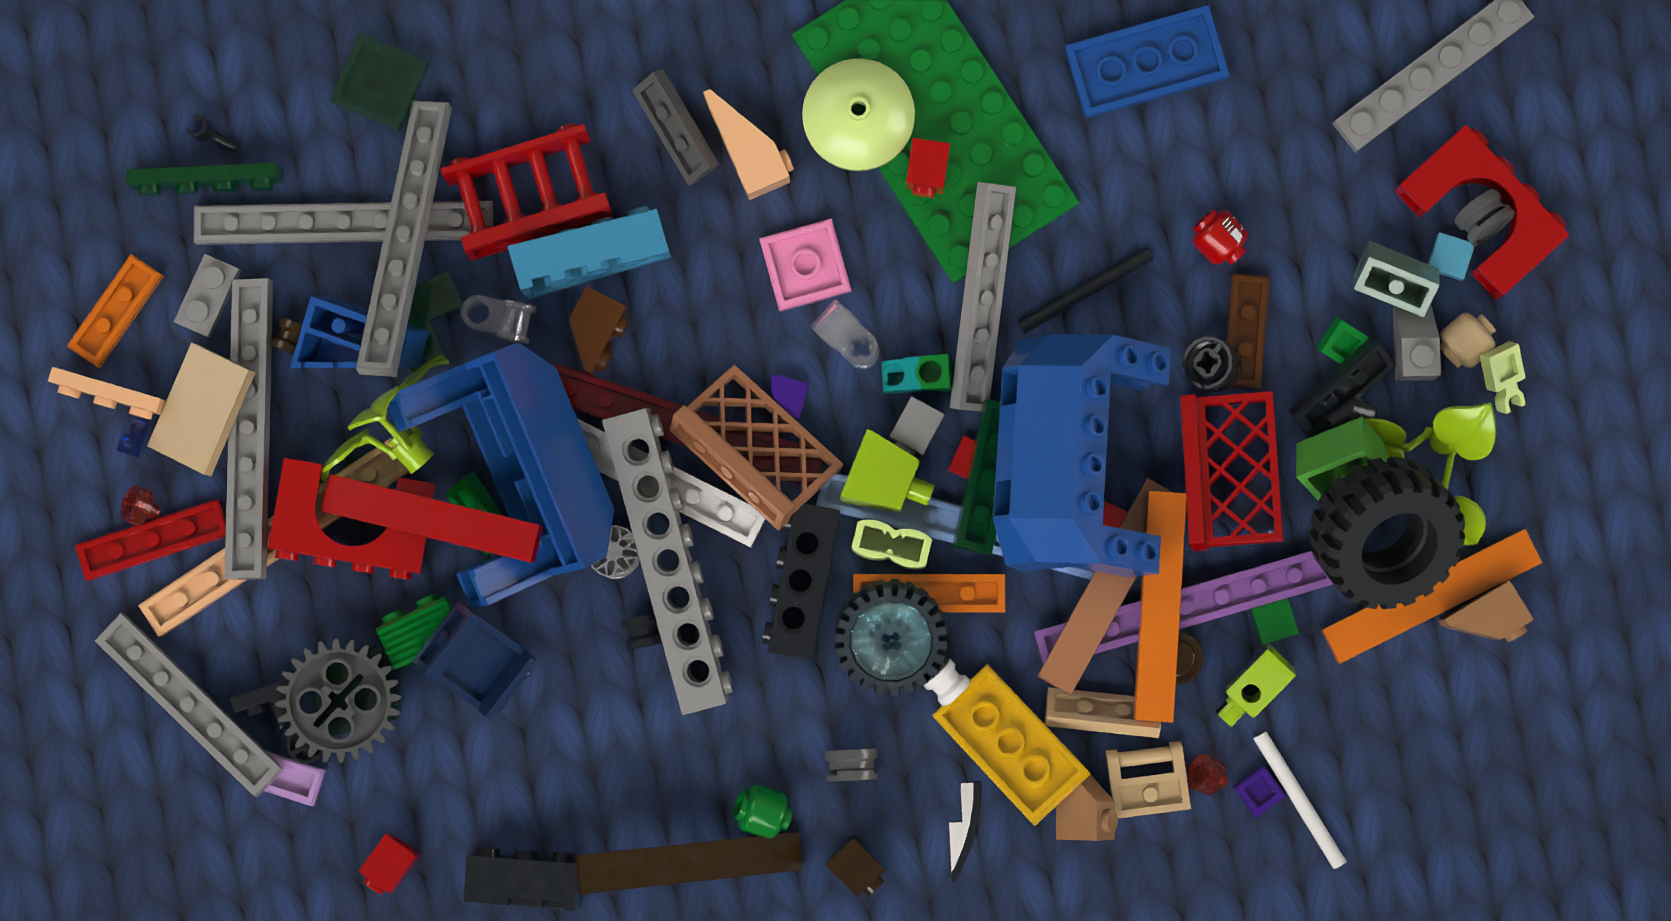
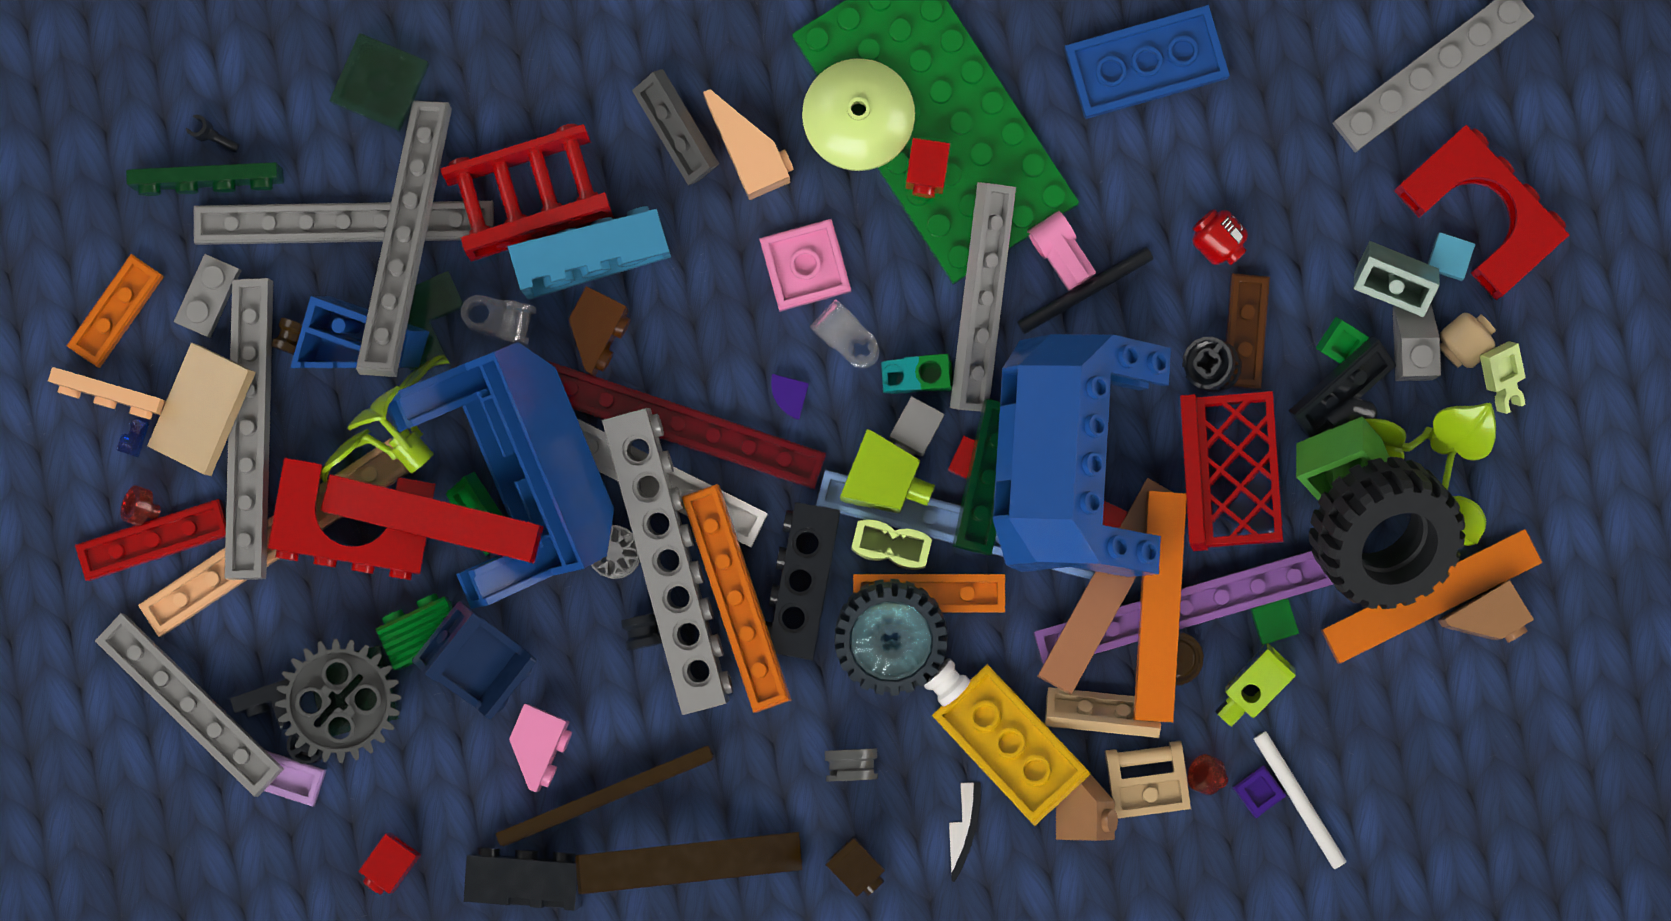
nougat fence [670,365,843,531] -> none
green head [733,784,792,838] -> none
dark grey wheel [1454,189,1515,246] -> none
none -> dark brown tile [495,745,715,847]
none -> bright pink slope [509,704,572,792]
none -> orange tile [682,484,791,713]
none -> bright pink piece [1027,211,1096,291]

